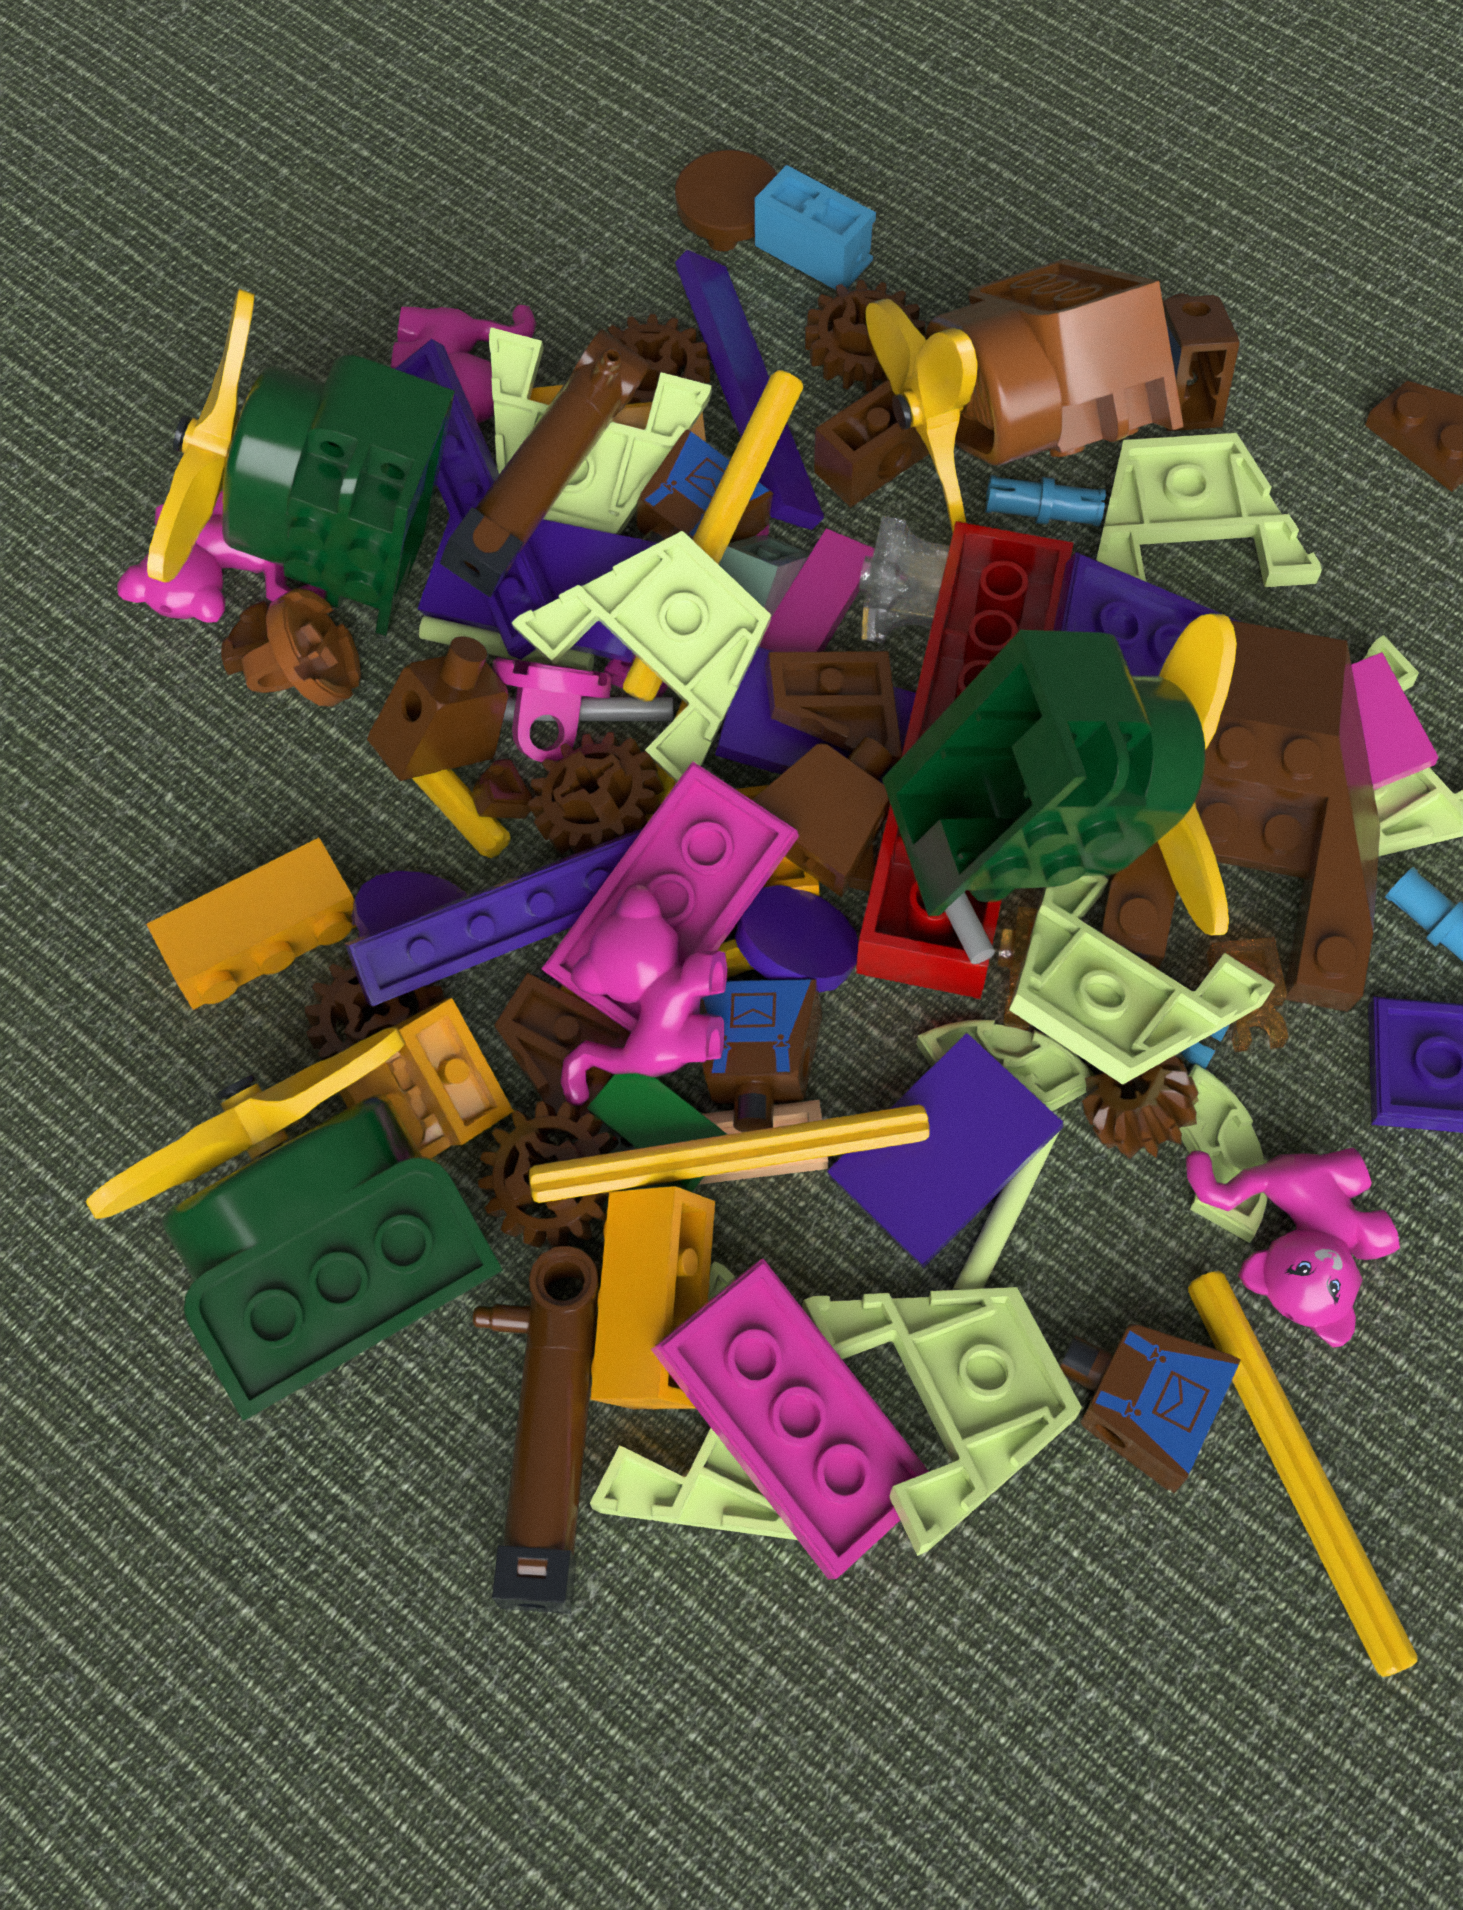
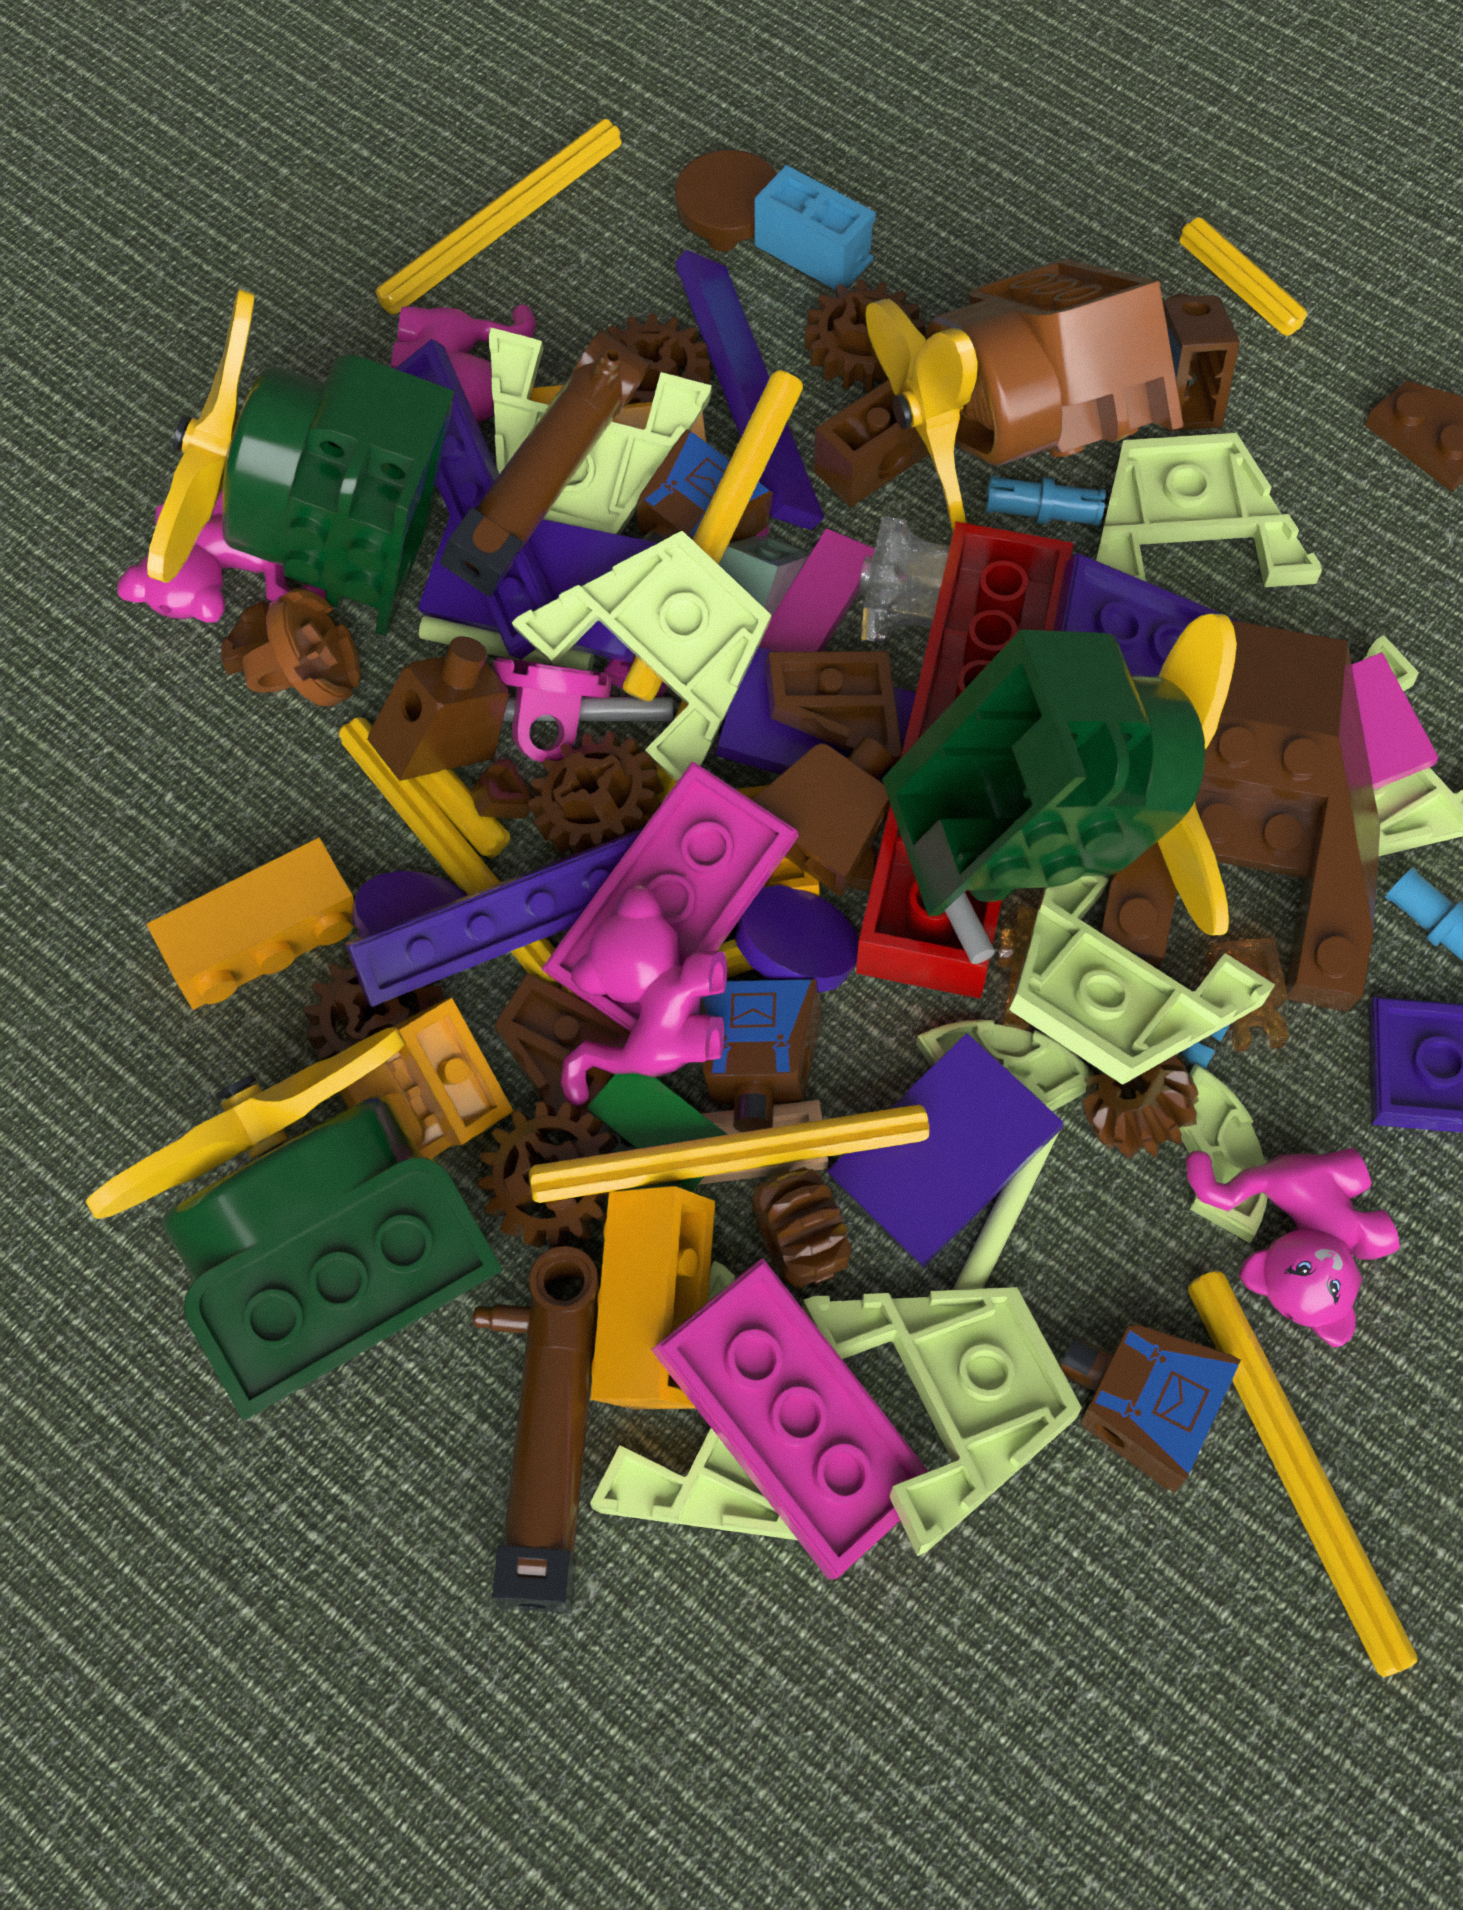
none -> yellow axle [339,717,562,988]
none -> yellow axle [375,119,622,315]
none -> reddish brown gear [752,1167,851,1288]
none -> yellow axle [1179,217,1308,336]

